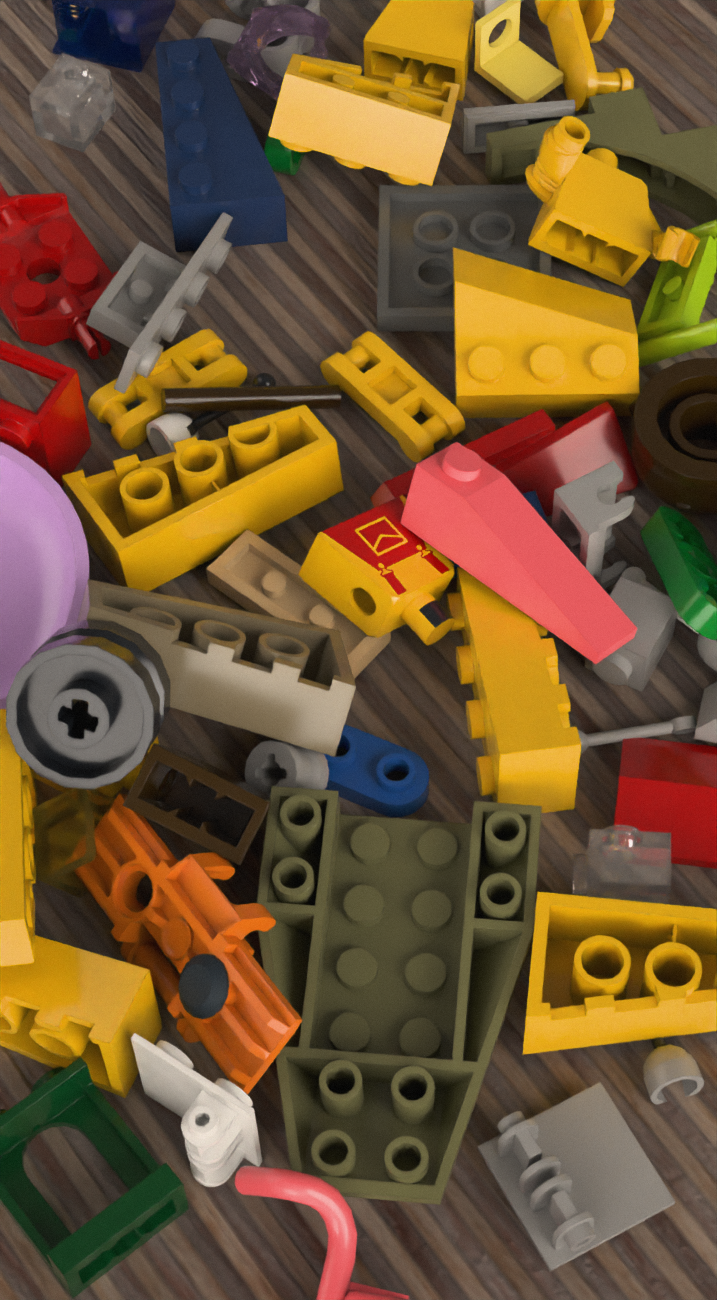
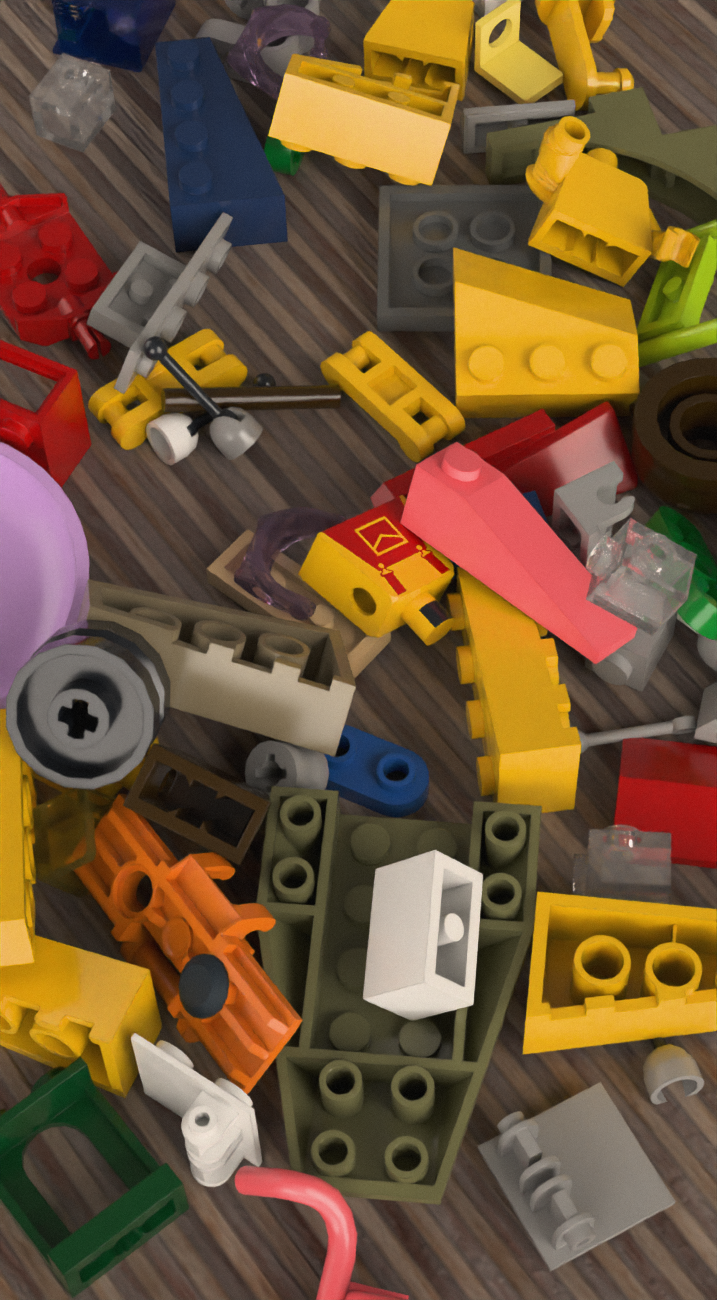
yellow wedge [61,404,344,592] -> none
none -> hinge [143,336,263,460]
none -> helmet [234,507,346,620]
none -> white brick [363,850,483,1021]
none -> clear brick [586,518,696,635]

